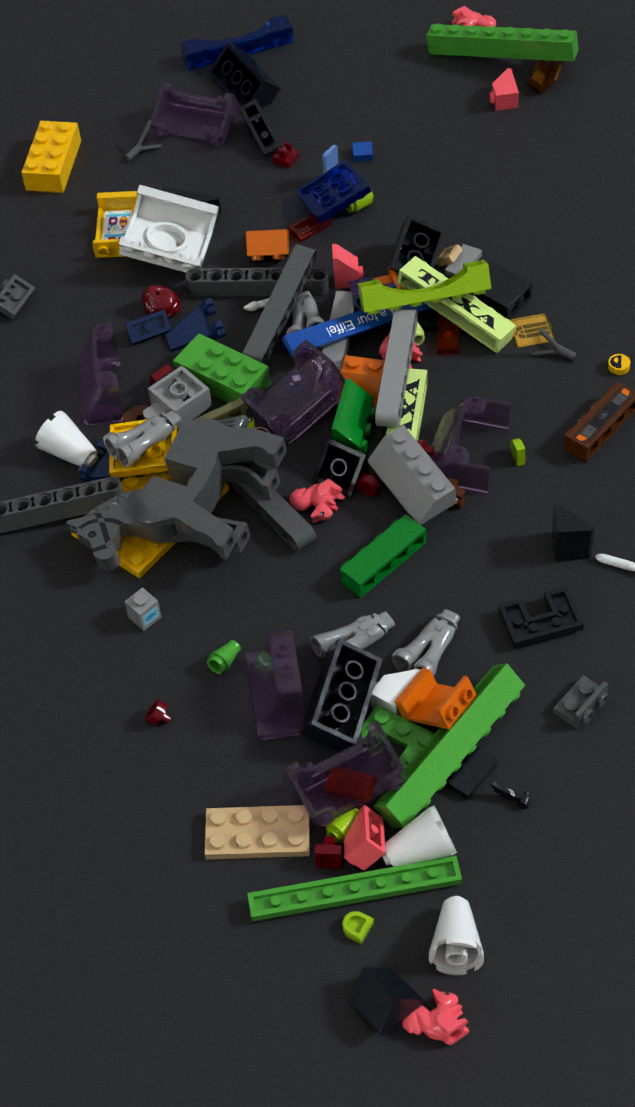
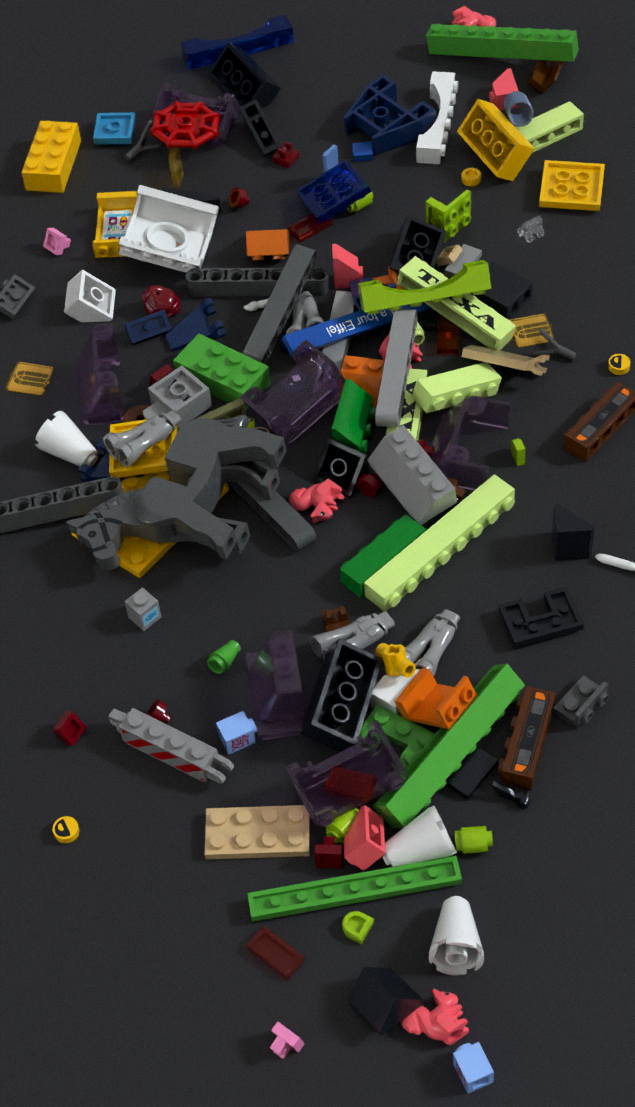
none -> clear yellow piece [6,362,54,396]
none -> bright pink tile [43,227,71,255]
none -> dark red tile [52,710,87,746]
none -> yellow tile [53,816,80,843]
none -> white slope [64,269,116,322]
none -> dark azure plate [93,112,136,145]
none -> light grey hinge [108,708,234,784]
none -> red plate [150,101,221,150]
none -> clear yellow slope [169,147,183,188]
none -> light blue brick [216,711,257,755]
none -> dark red tile [229,187,250,209]
none -> clear red tile [246,926,305,980]
none -> bright pink tile [270,1022,305,1059]
none -> reddish brown tile [322,606,350,632]
none -> dark blue wedge [343,74,436,156]
none -> yellowish green brick [364,474,515,611]
none -> yellow axle [375,643,416,678]
none -> yellowish green brick [412,362,502,413]
none -> white arch [416,71,458,164]
none -> lime bracket [426,189,471,243]
none -> light blue brick [453,1042,494,1094]
none -> lime brick [455,826,493,854]
none -> yellow brick [457,99,535,181]
none -> yellow tile [461,168,481,186]
none -> tan tile [462,344,550,376]
none -> reddish brown brick [498,686,556,791]
none -> sand blue piece [504,91,534,127]
none -> yellowish green brick [516,101,584,153]
none -> clear tile [516,215,545,243]
none -> yellow plate [539,160,605,211]

